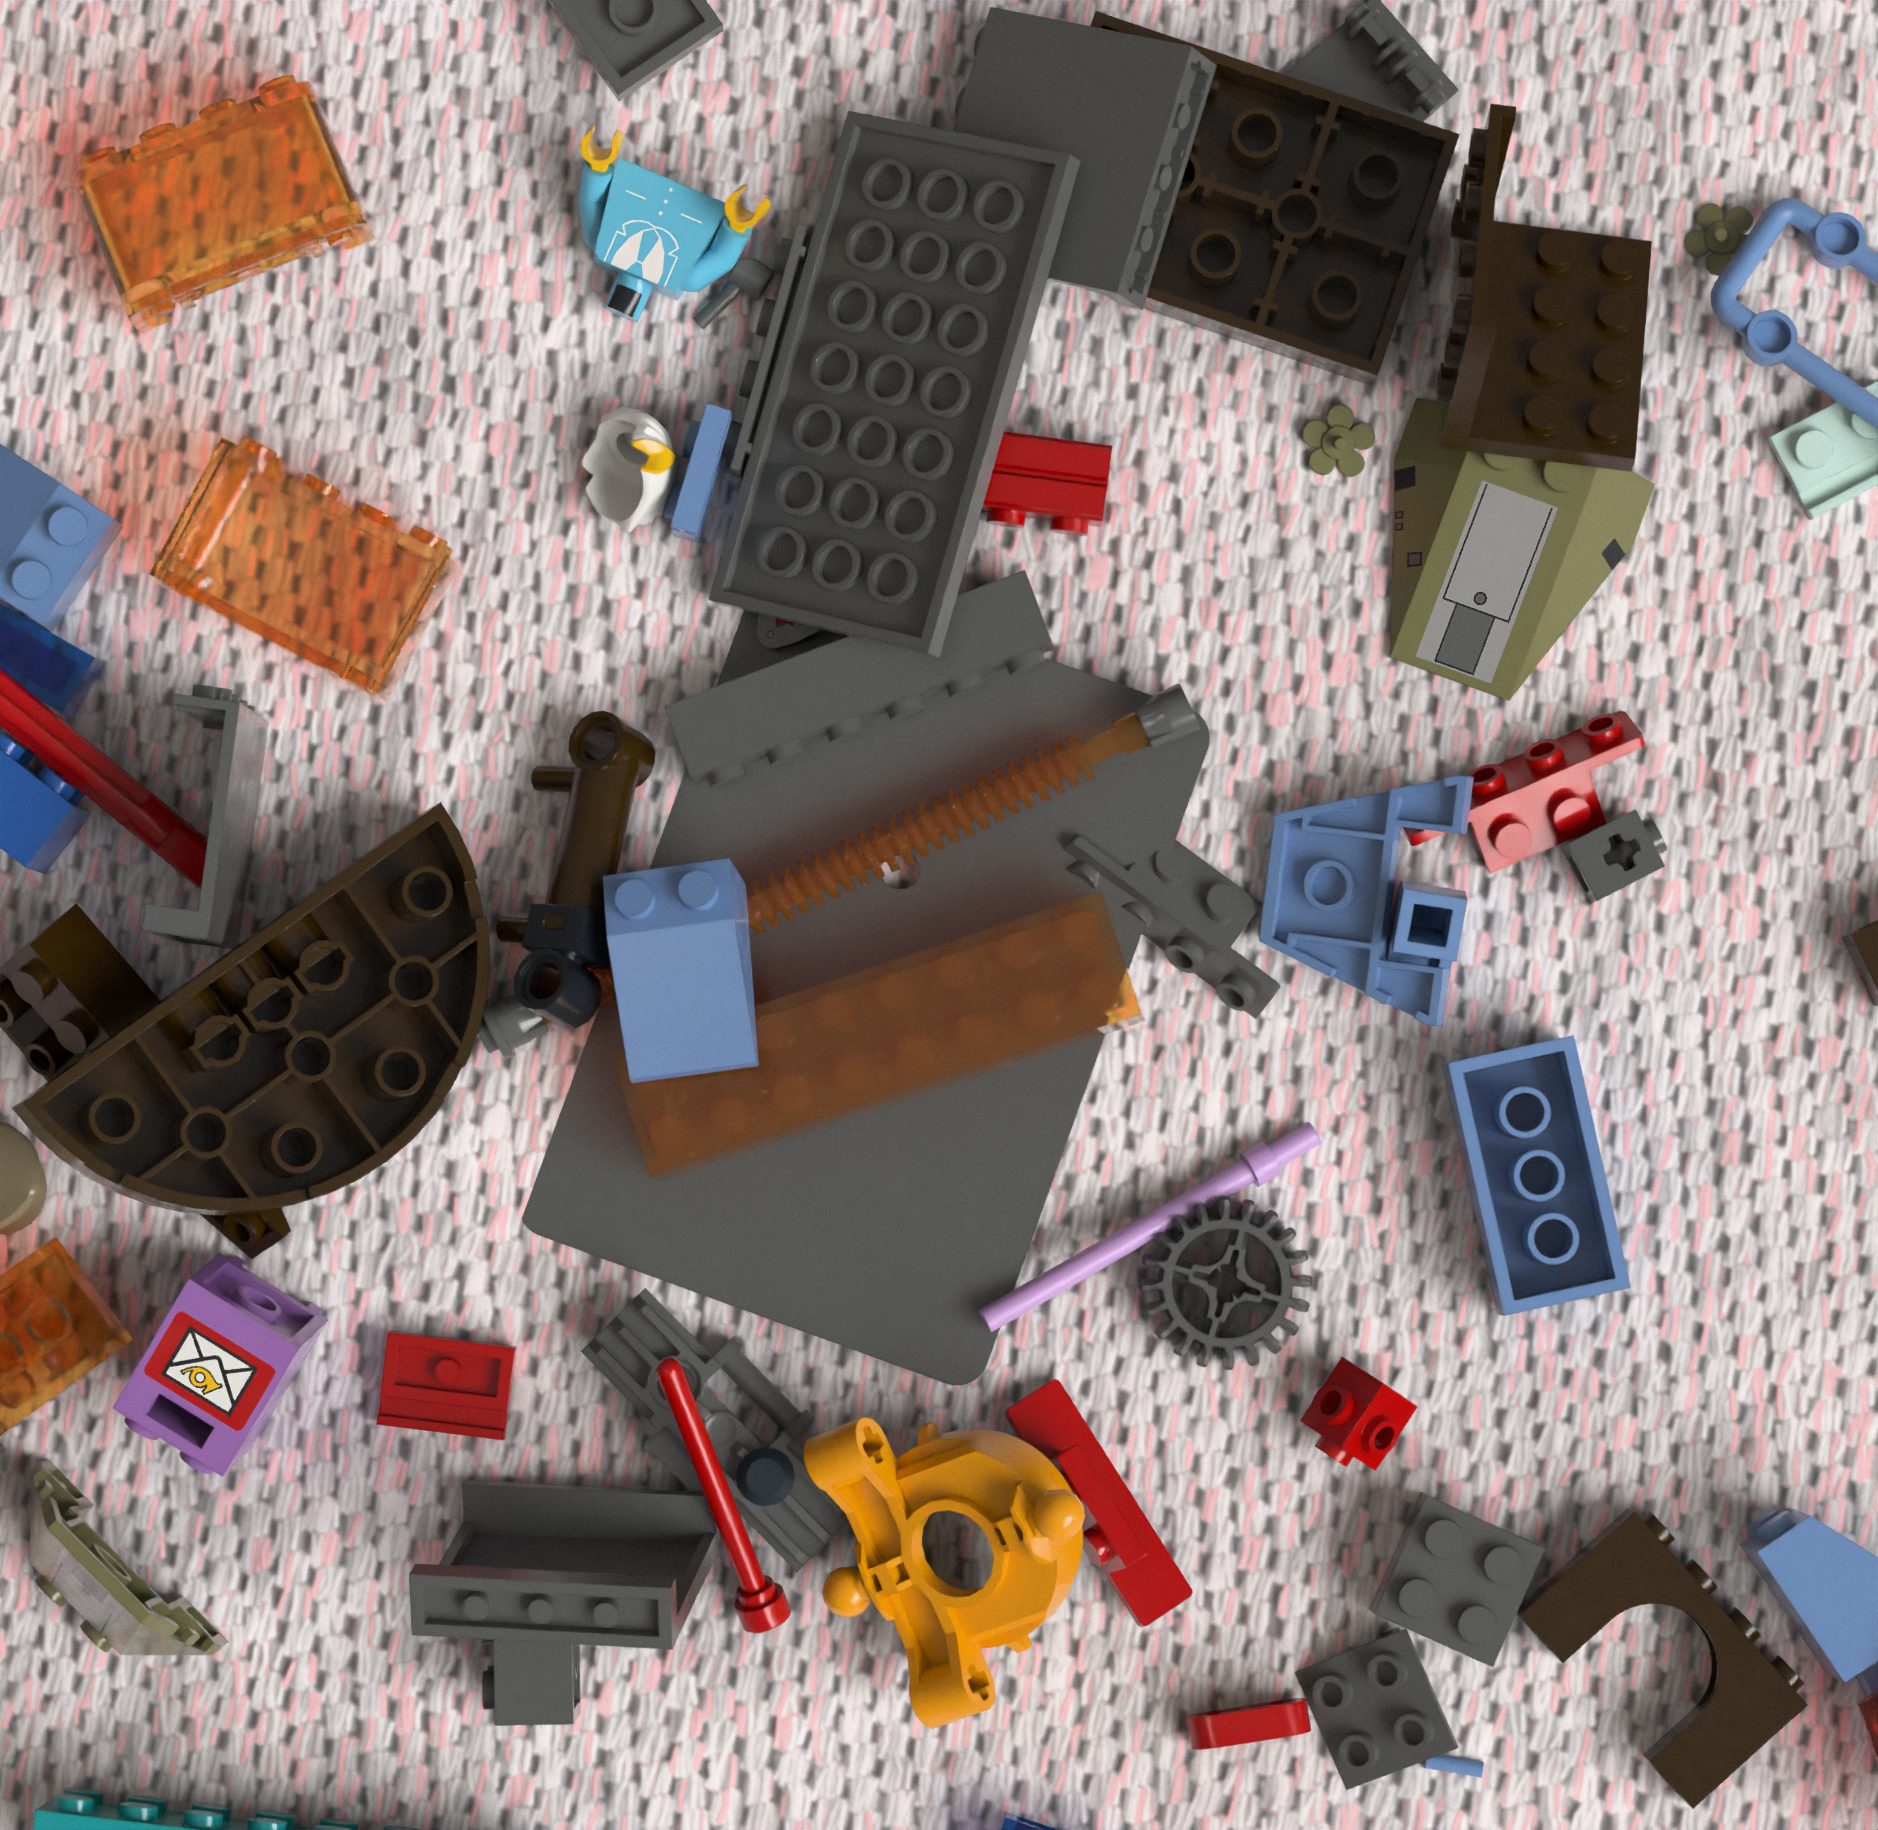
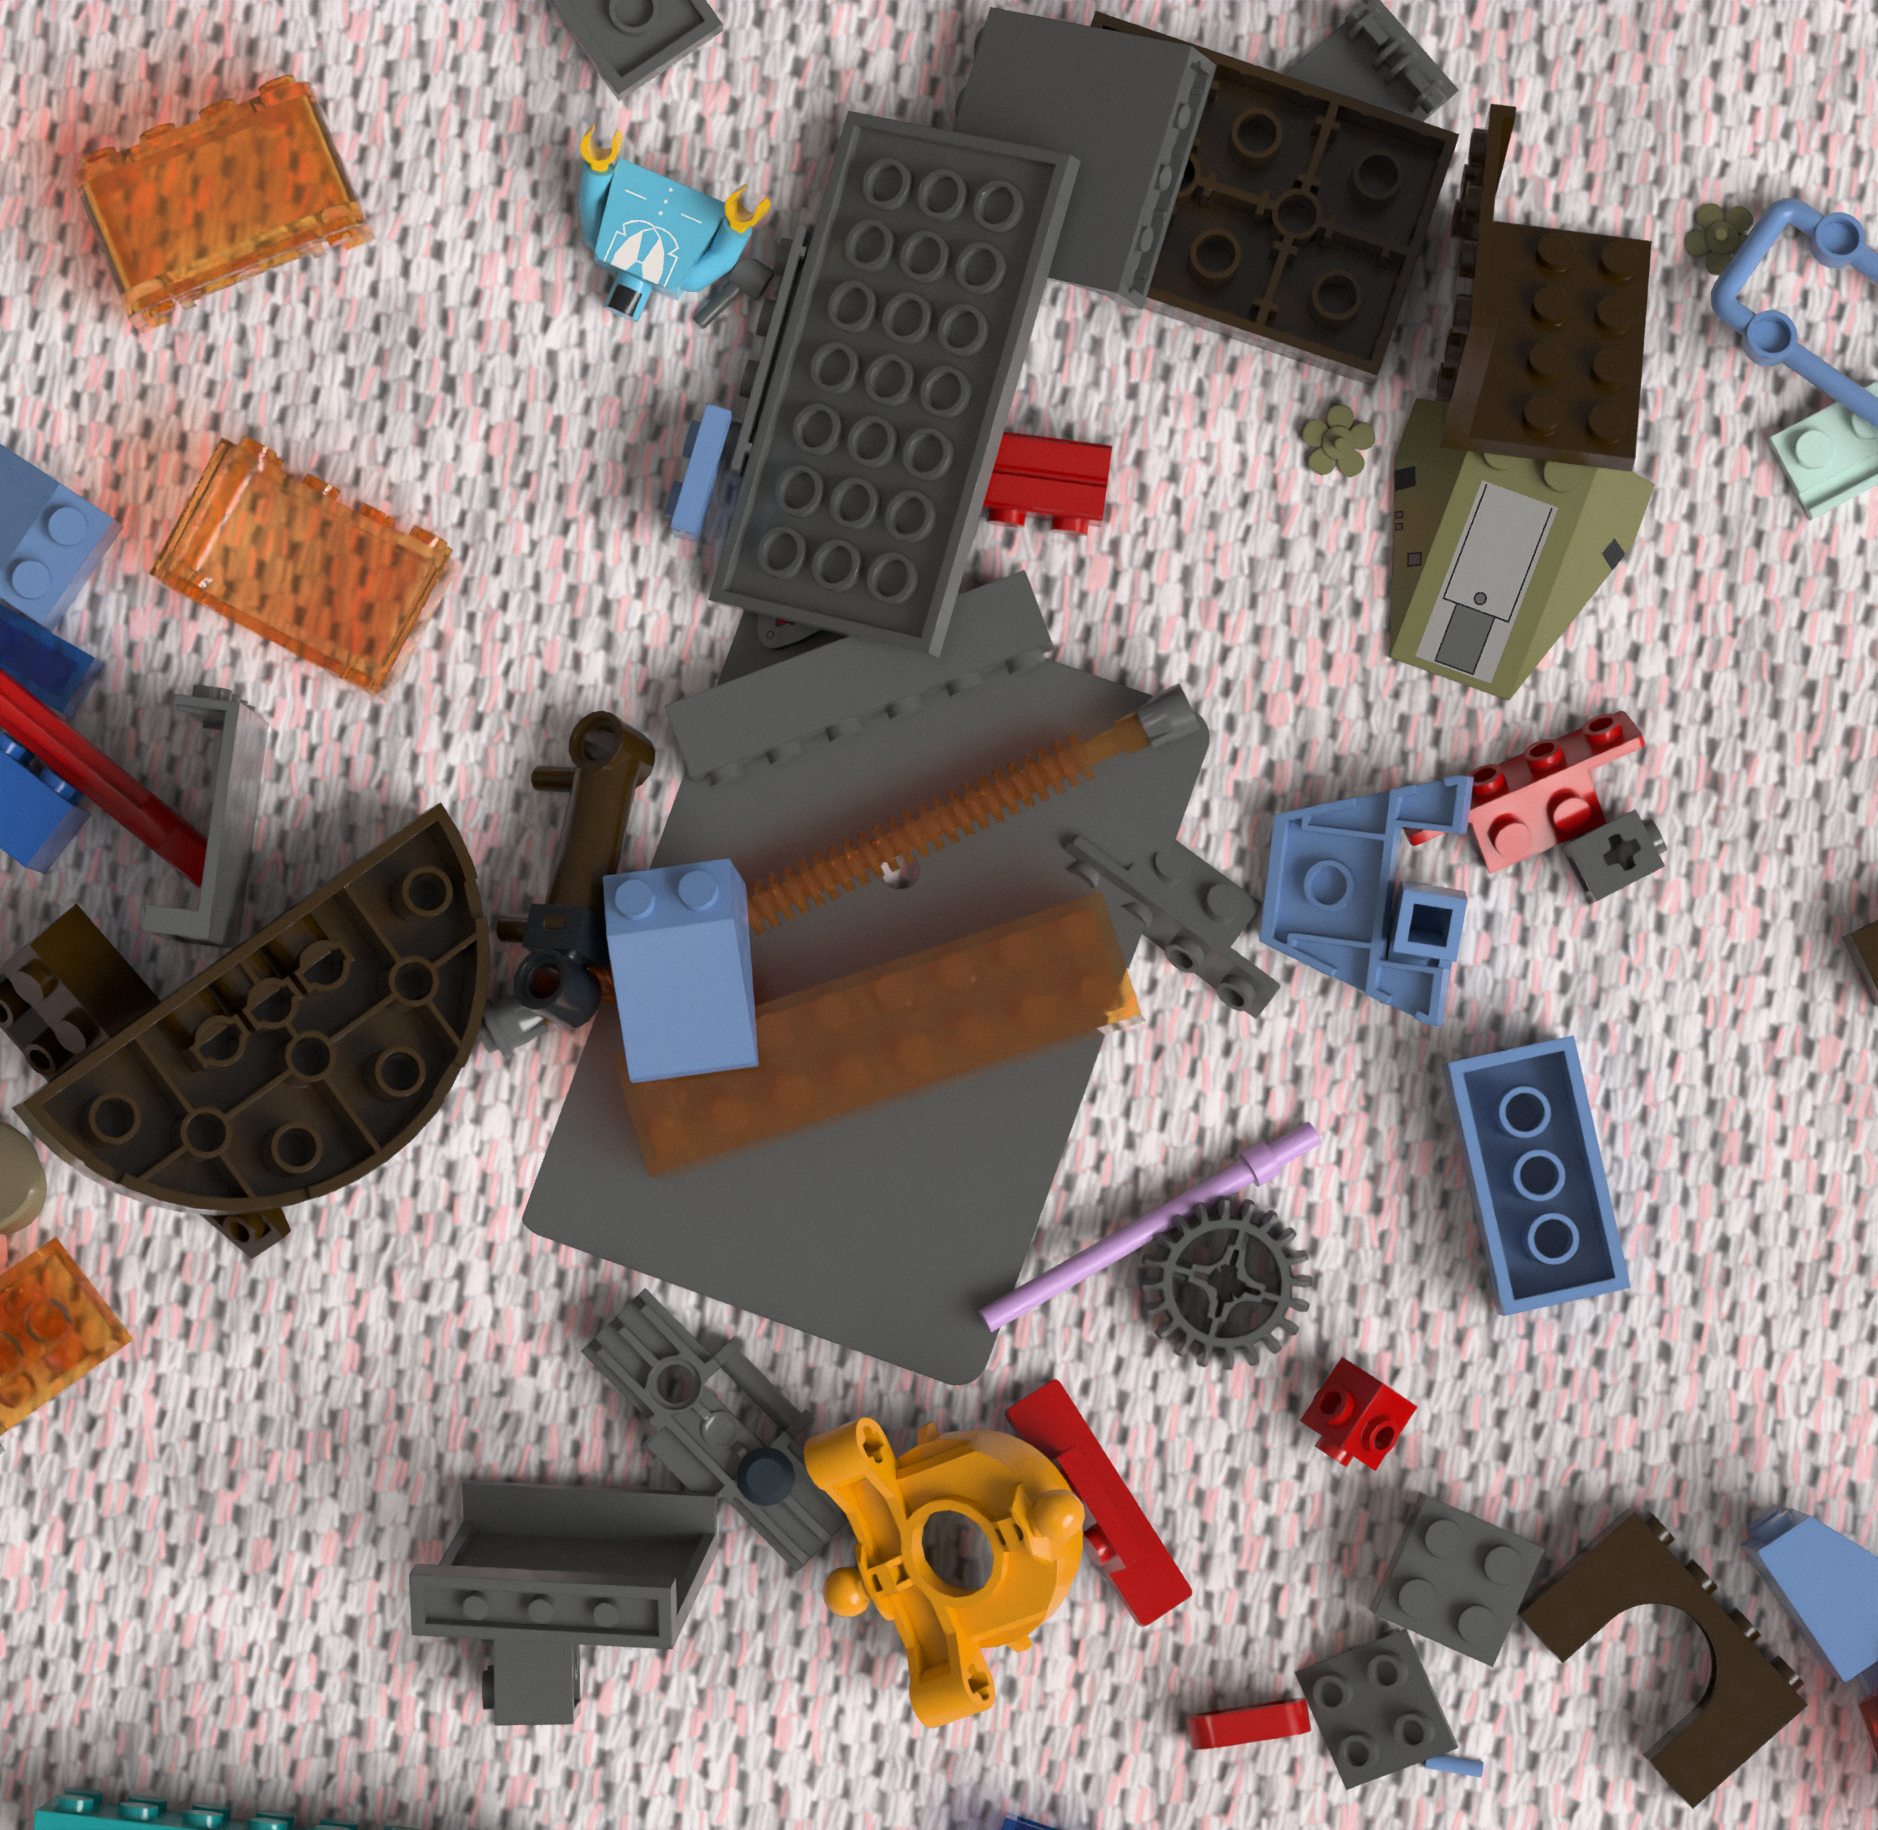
olive wedge [30,1460,229,1655] -> none
medium lavender container [112,1253,328,1477] -> none
red plate [376,1331,517,1440] -> none
white hair [580,406,678,533] -> none
red piece [656,1357,791,1633] -> none

